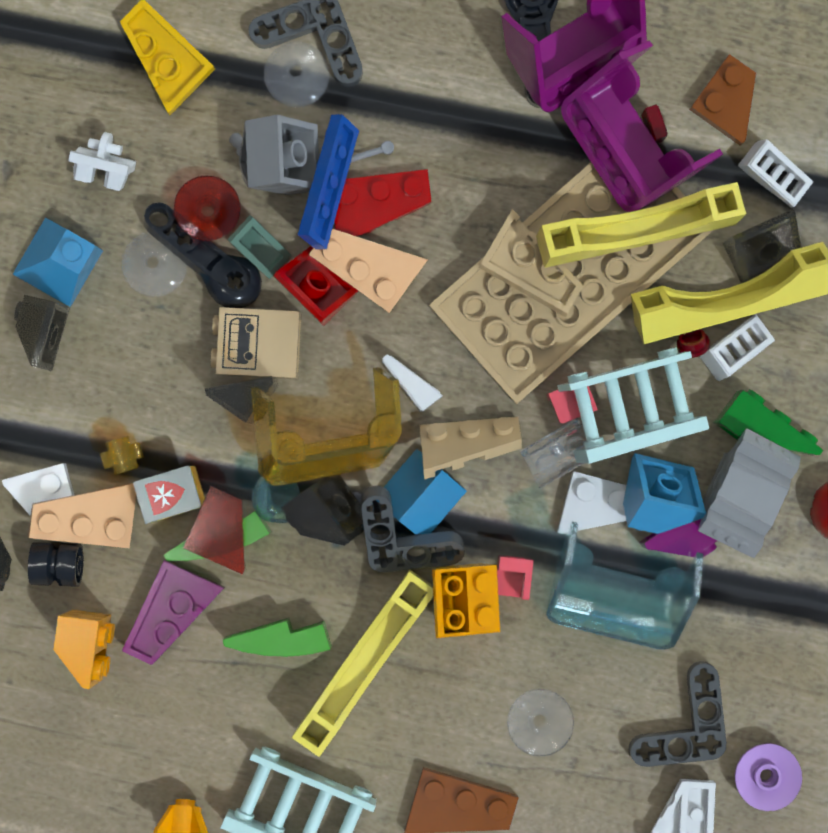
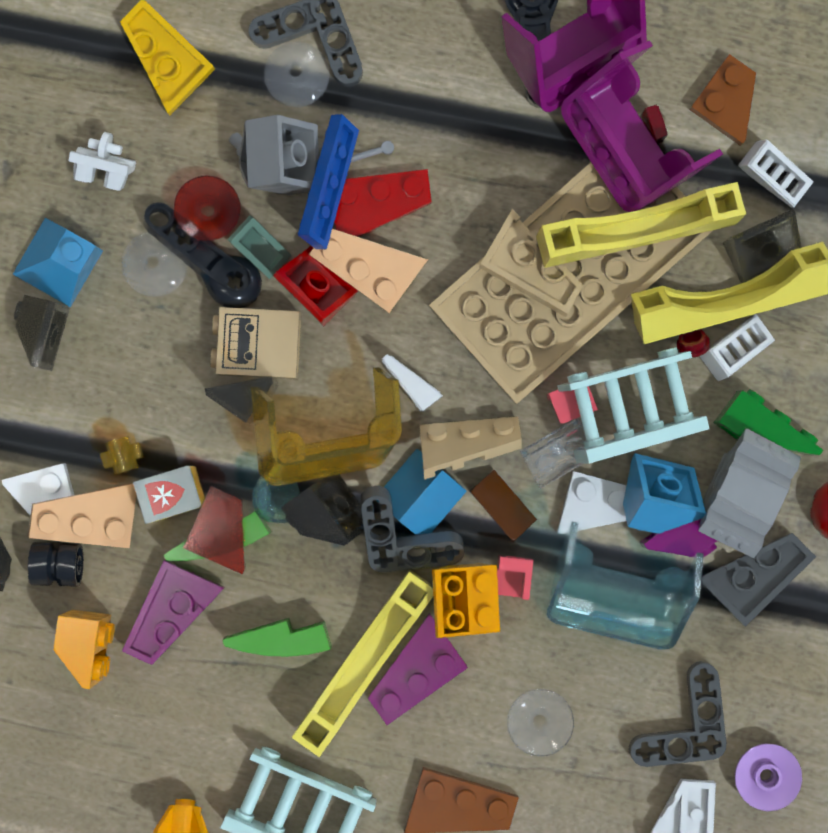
none -> magenta wing [368,613,468,725]
none -> reddish brown slope [470,470,537,542]
none -> dark grey wing [696,533,816,627]

